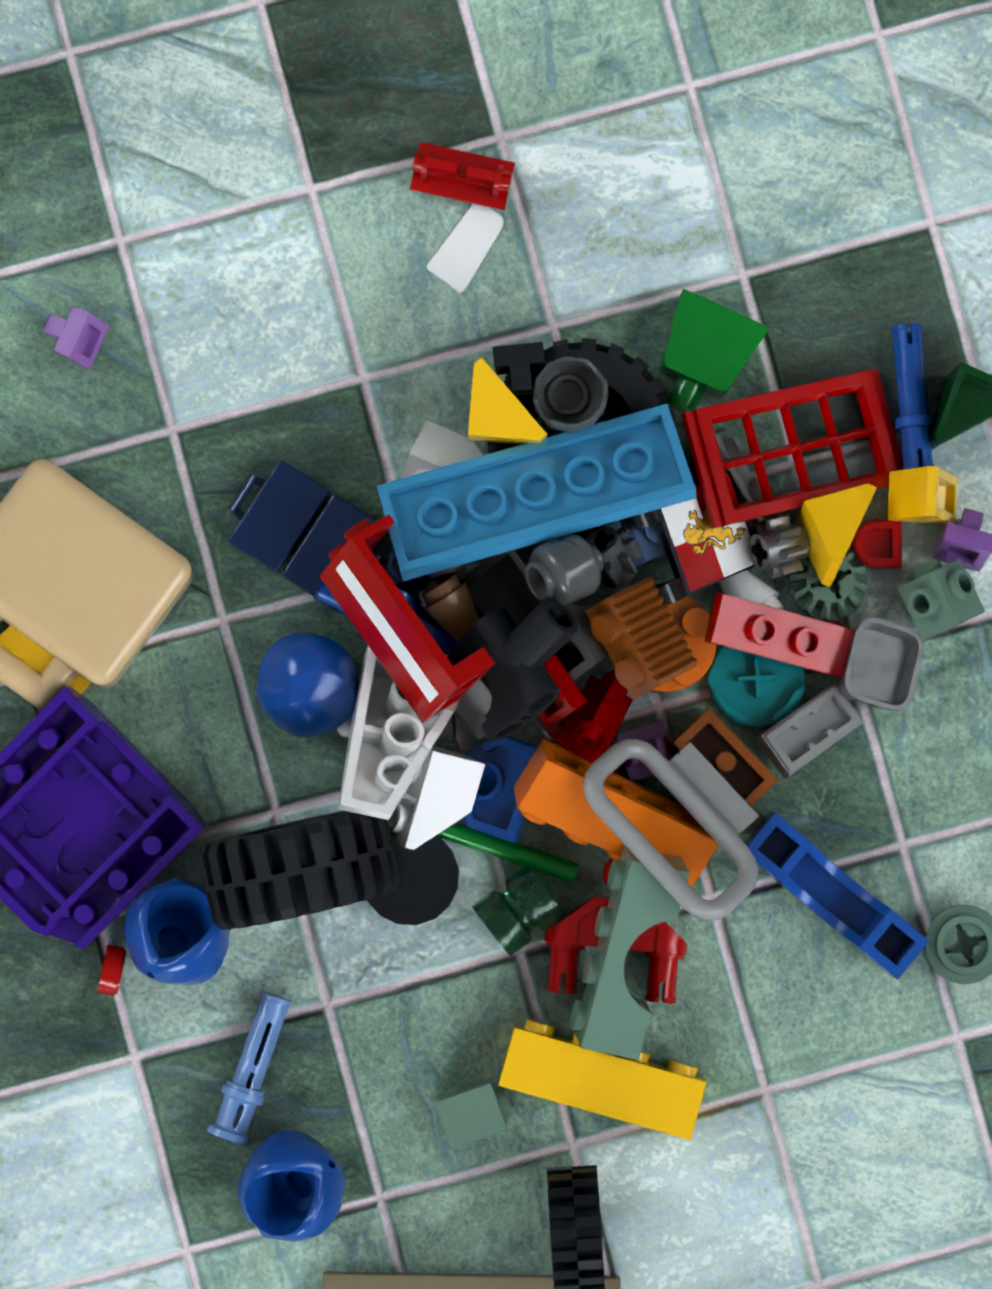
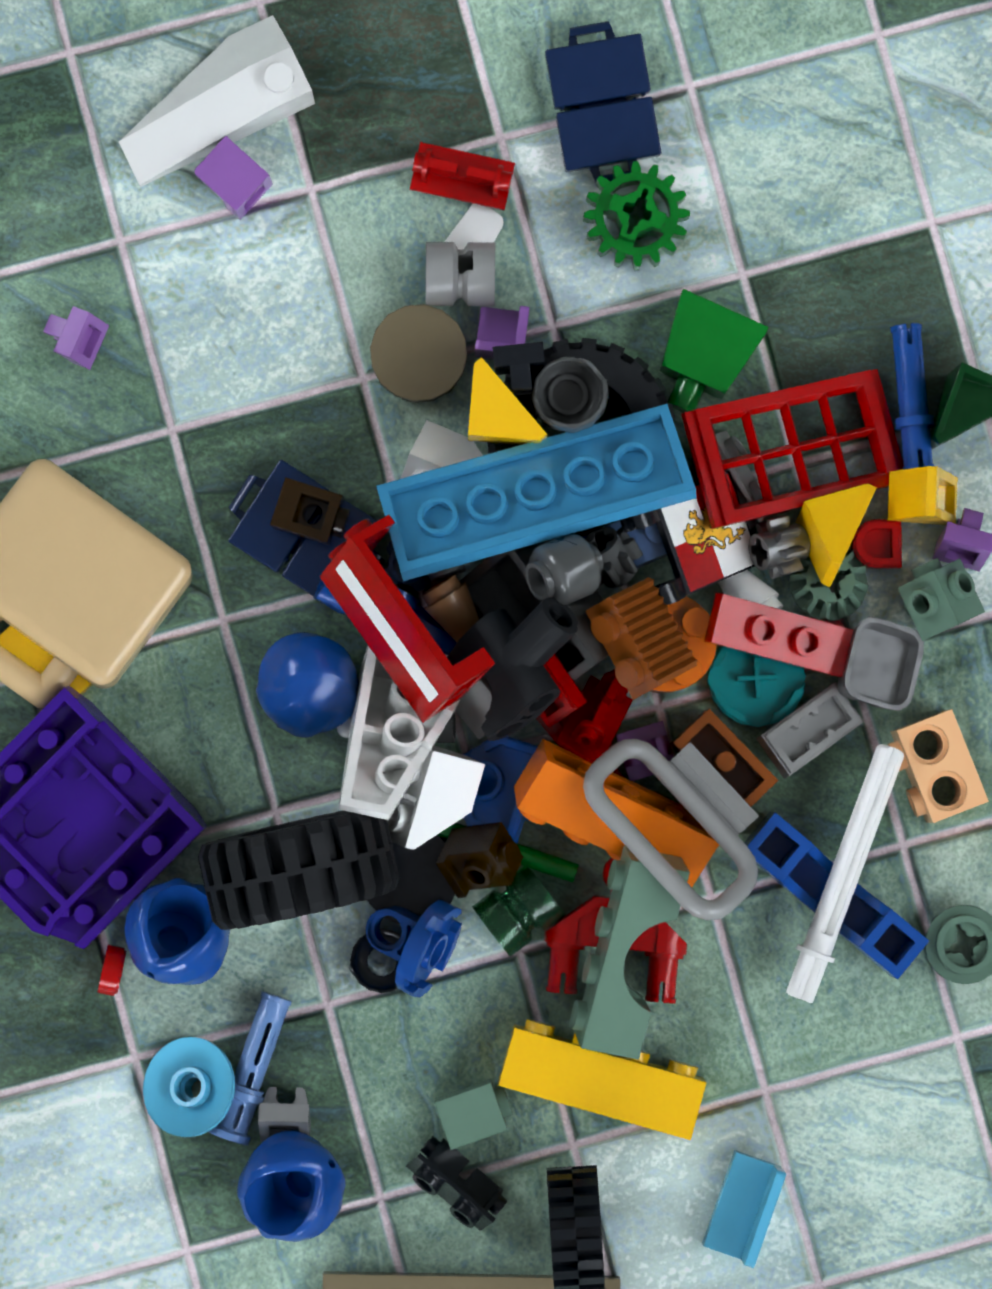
none -> white wedge [119,15,315,187]
none -> medium azure dish [143,1037,235,1137]
none -> medium lavender panel [195,136,273,220]
none -> light grey tile [258,1087,311,1142]
none -> dark brown brick [270,477,350,546]
none -> black piece [349,929,401,993]
none -> blue tile [365,899,462,998]
none -> dark tan tile [370,304,467,403]
none -> black hinge [406,1136,508,1231]
none -> light grey wheel [426,242,495,306]
none -> dark brown brick [436,822,523,898]
none -> medium lavender panel [475,306,530,360]
none -> dark blue piece [545,21,662,187]
none -> green gear [583,161,690,271]
none -> medium azure panel [702,1150,786,1268]
none -> white axle [786,744,904,1003]
none -> light nougat brick [888,709,989,823]

